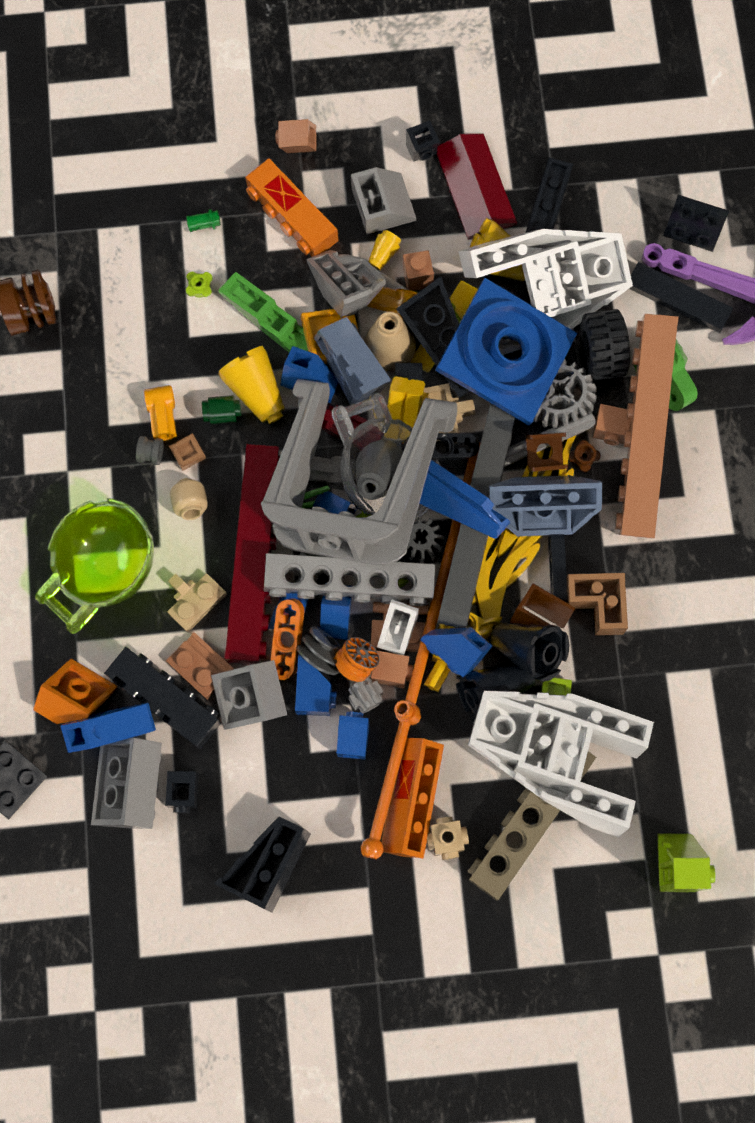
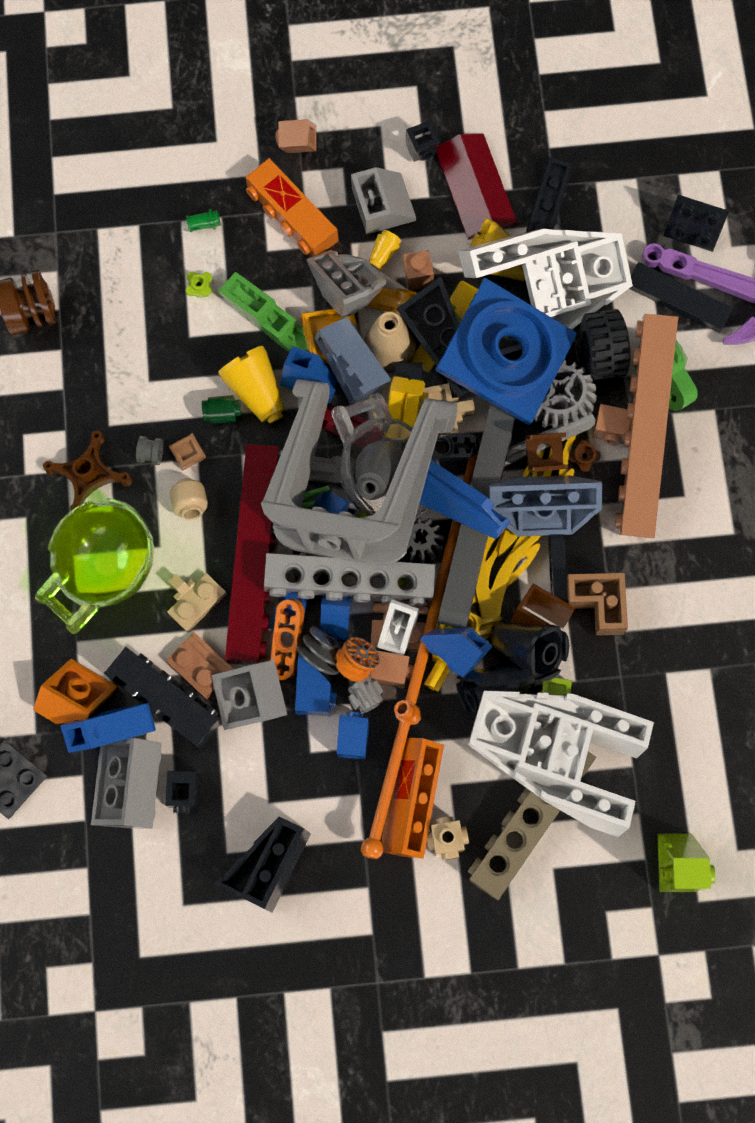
light orange piece [144,385,177,441] -> none
none -> reddish brown piece [43,431,132,517]

